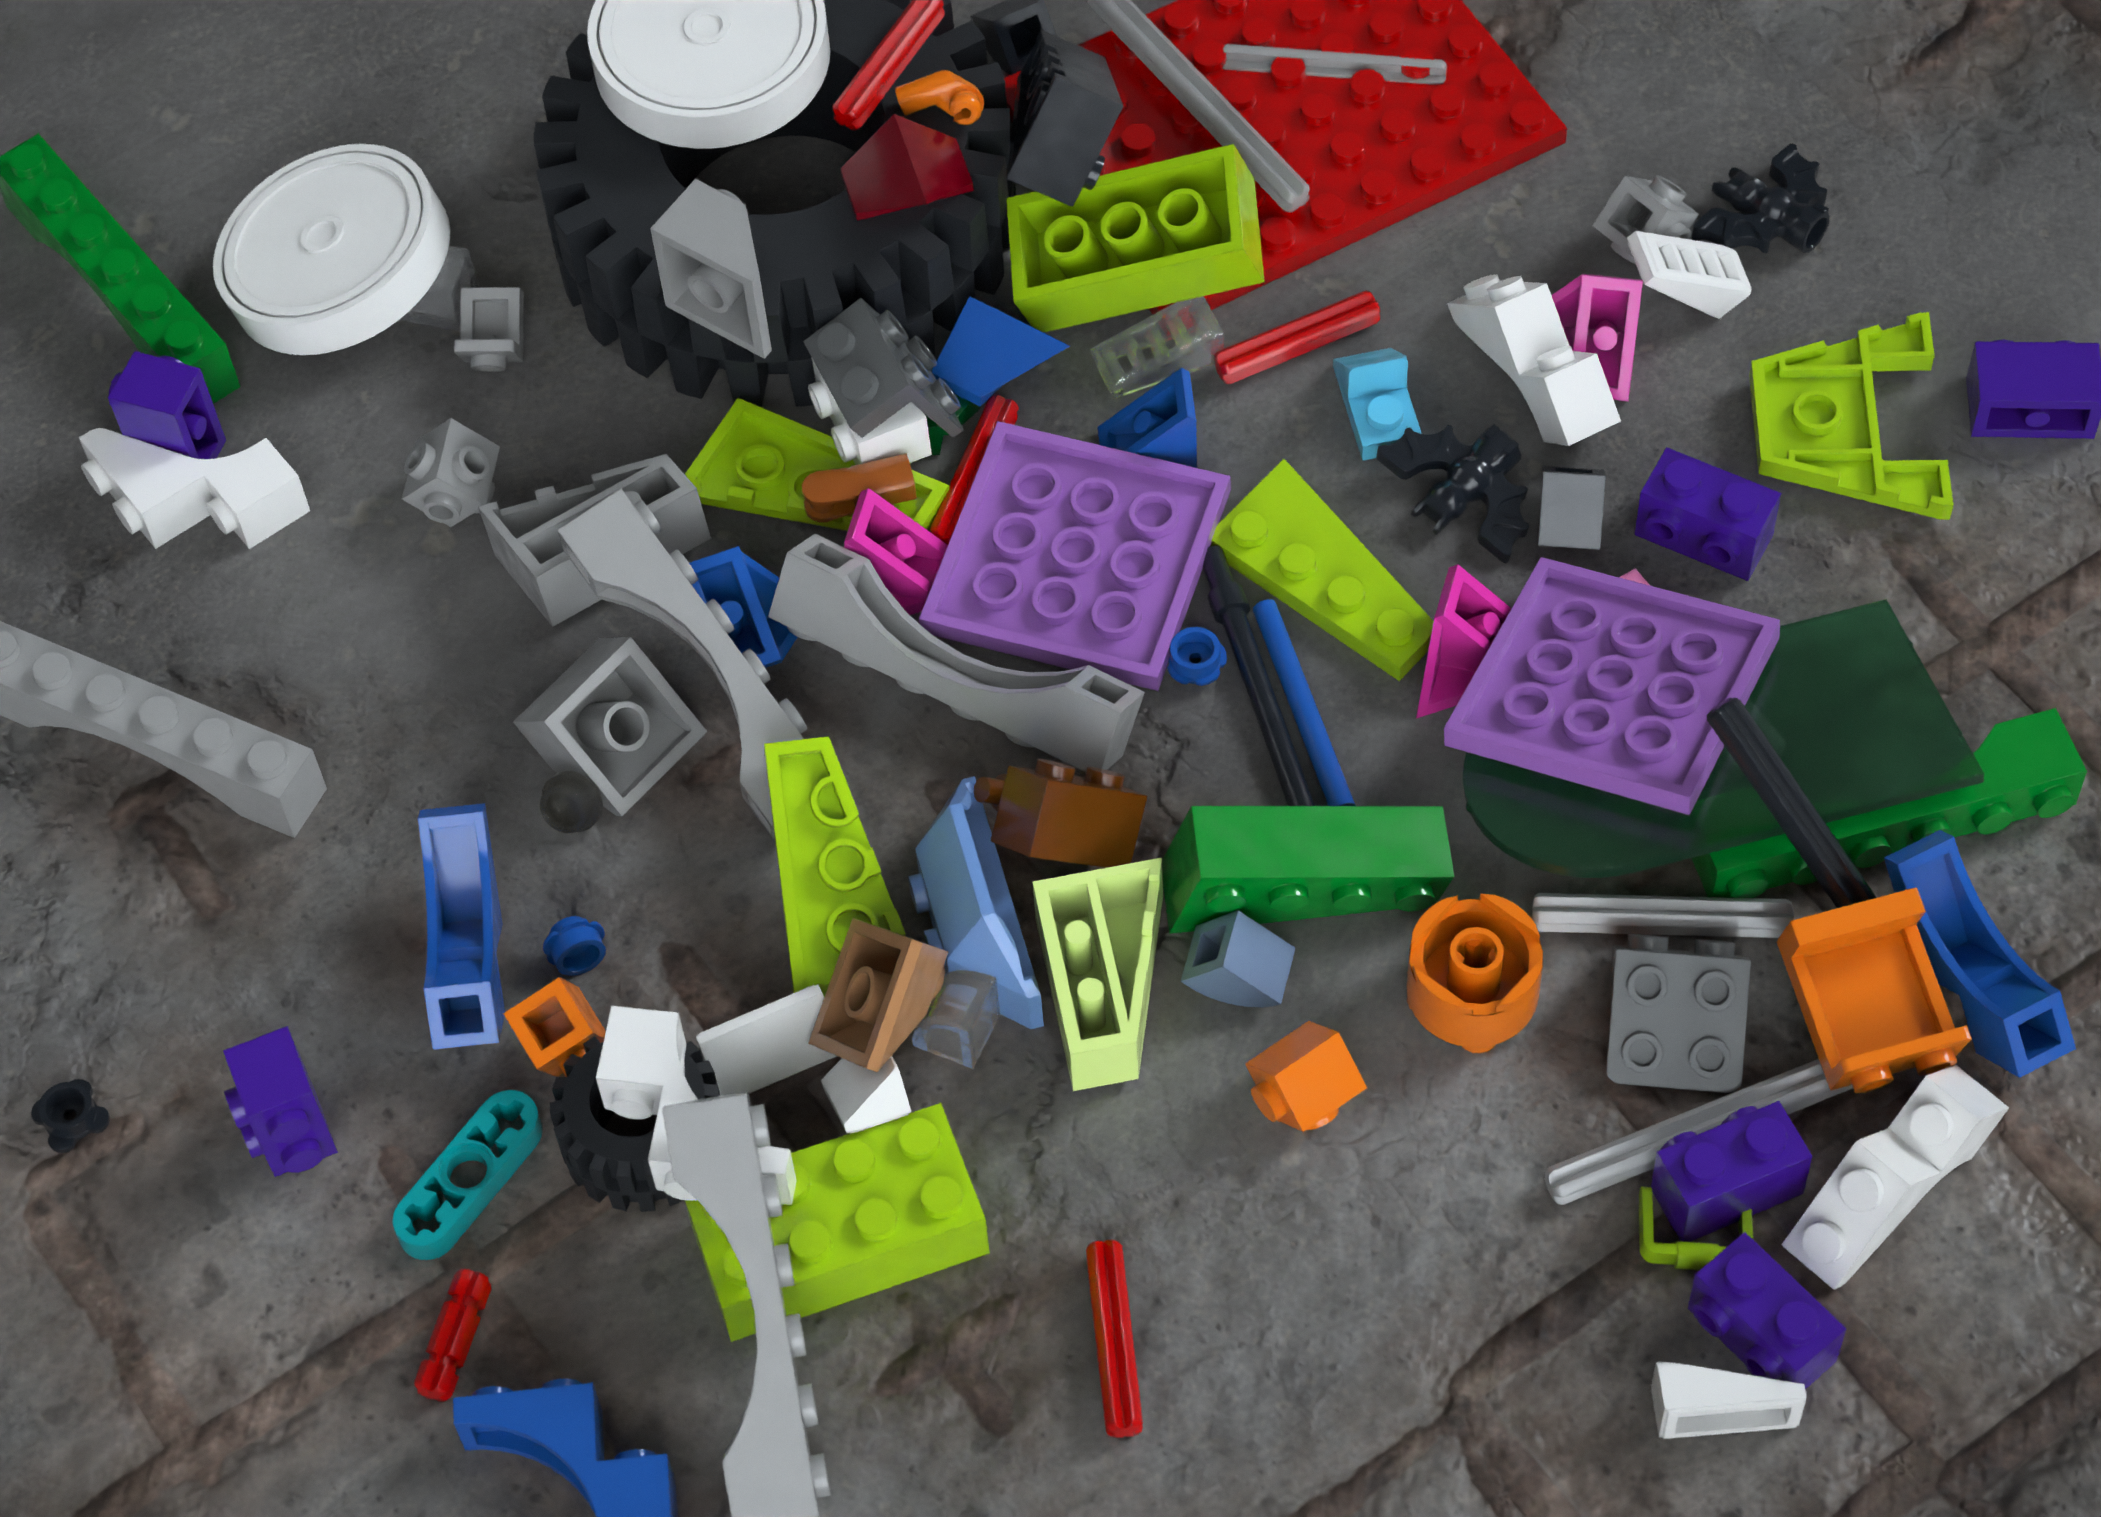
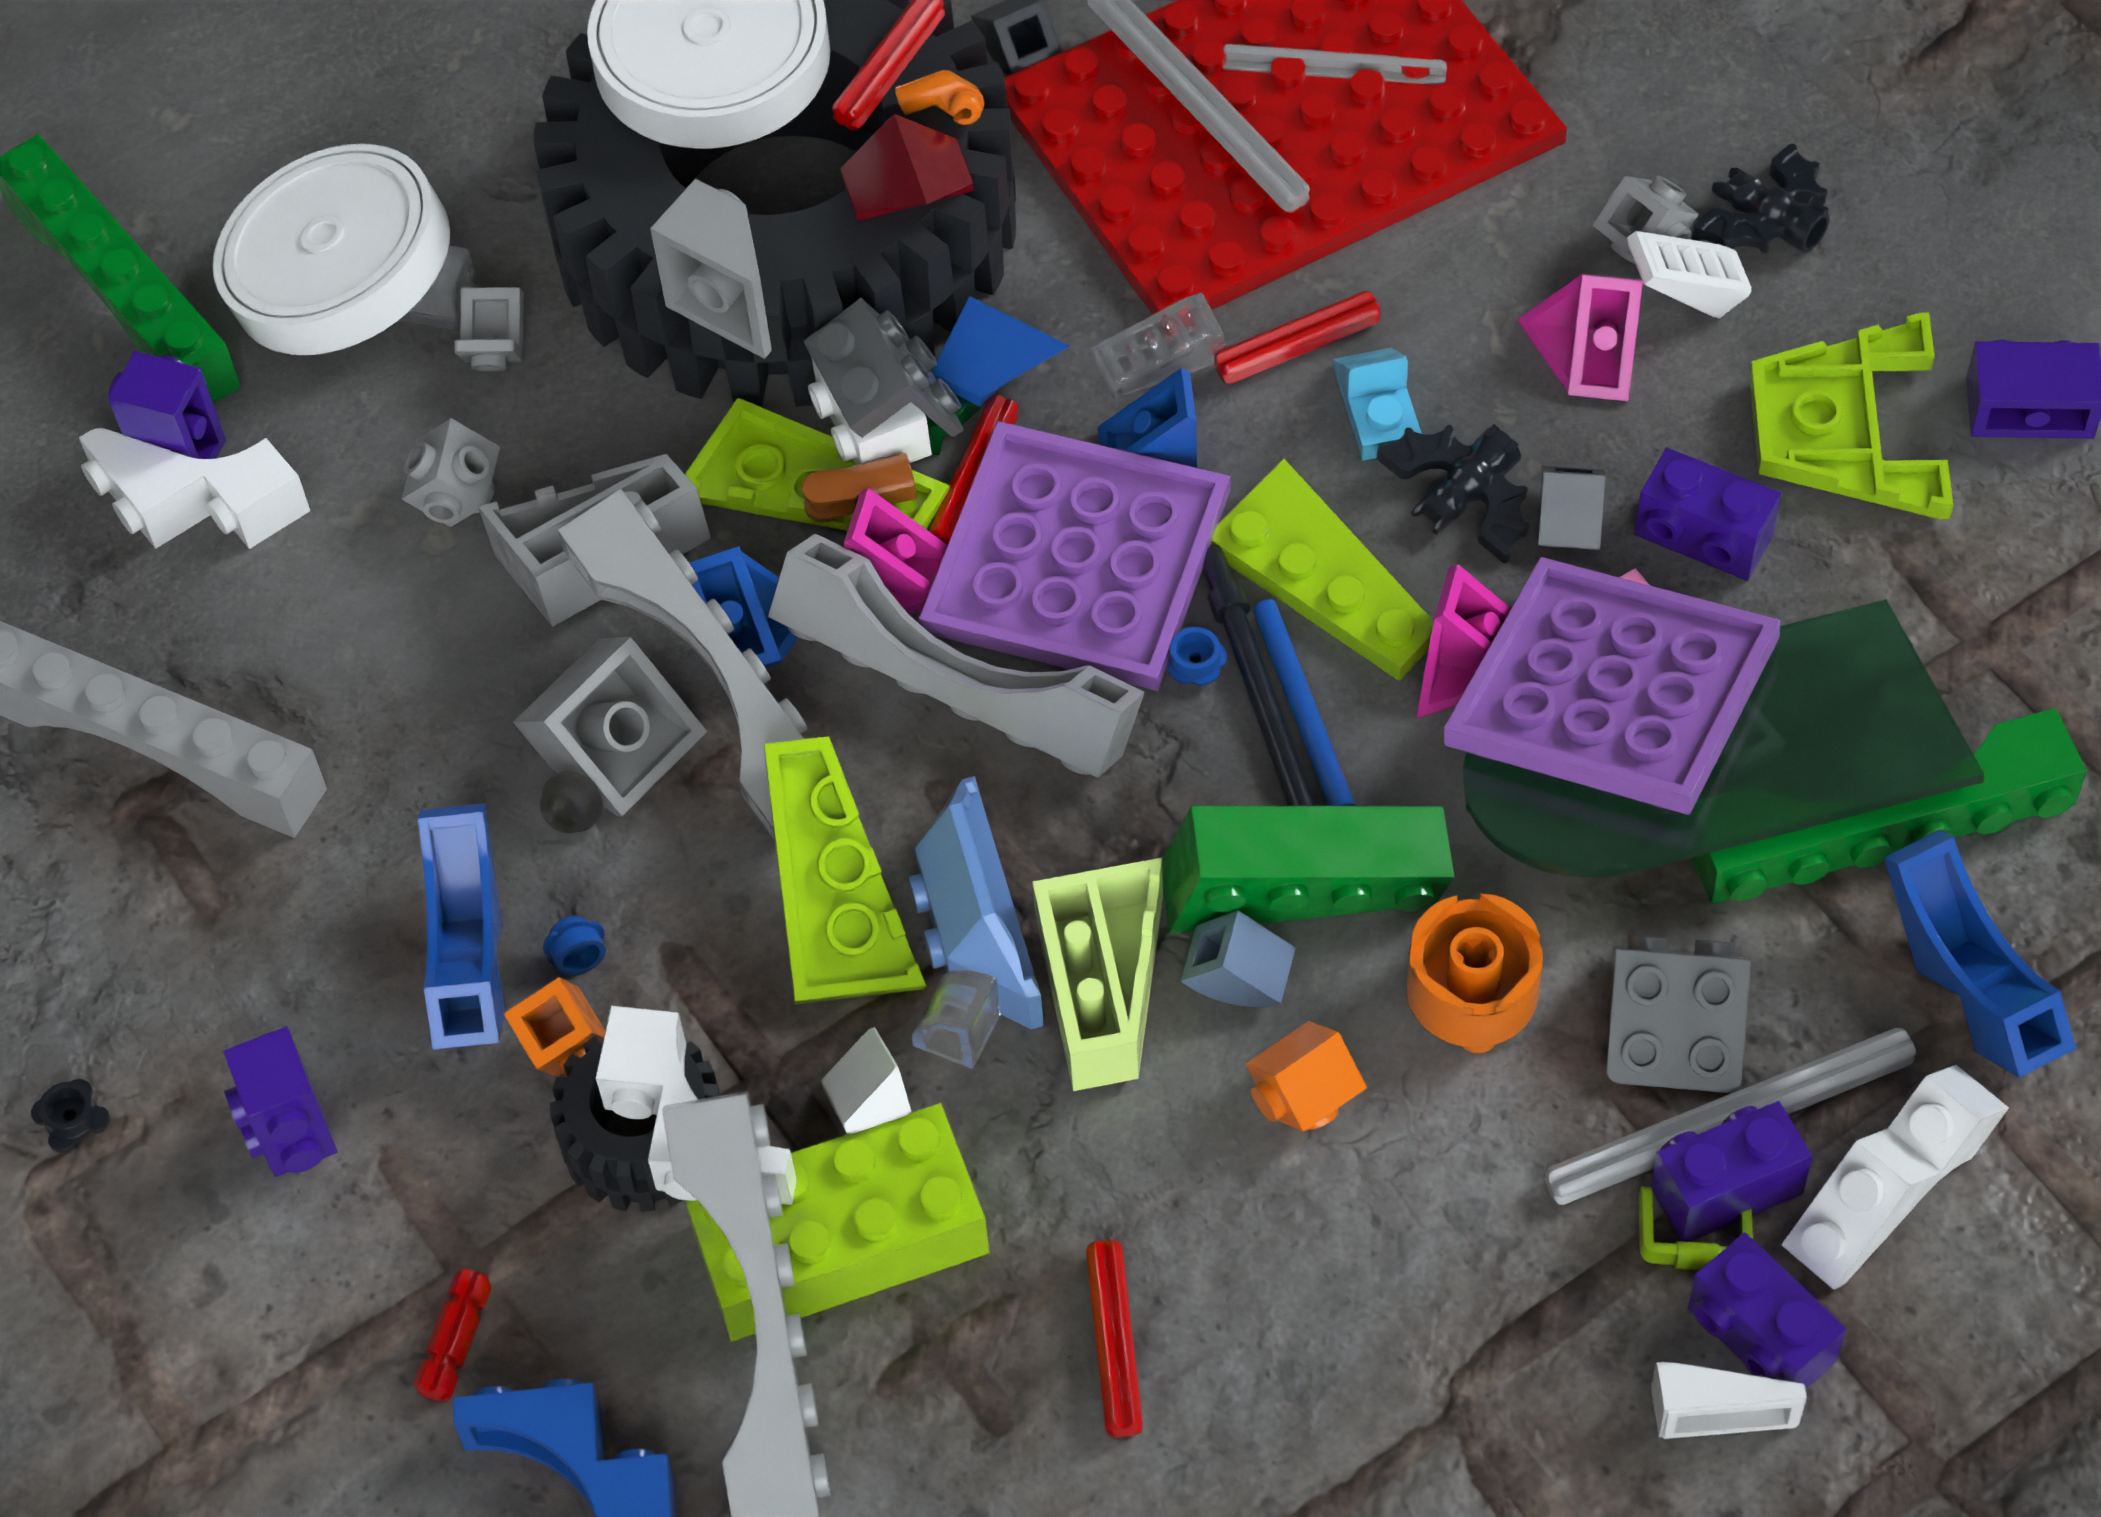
teal beam [392,1090,543,1260] -> none
white slope [696,985,837,1095] -> none
medium nougat slope [809,918,949,1072] -> none
reddish brown brick [974,759,1147,868] -> none
lime brick [1006,144,1264,333] -> none
black wedge [1007,30,1124,207] -> none
white arch [1447,274,1621,446] -> none
light grey axle [1531,893,1794,938] -> none
black axle [1707,697,1877,908] -> none
orange panel [1776,887,1972,1093] -> none

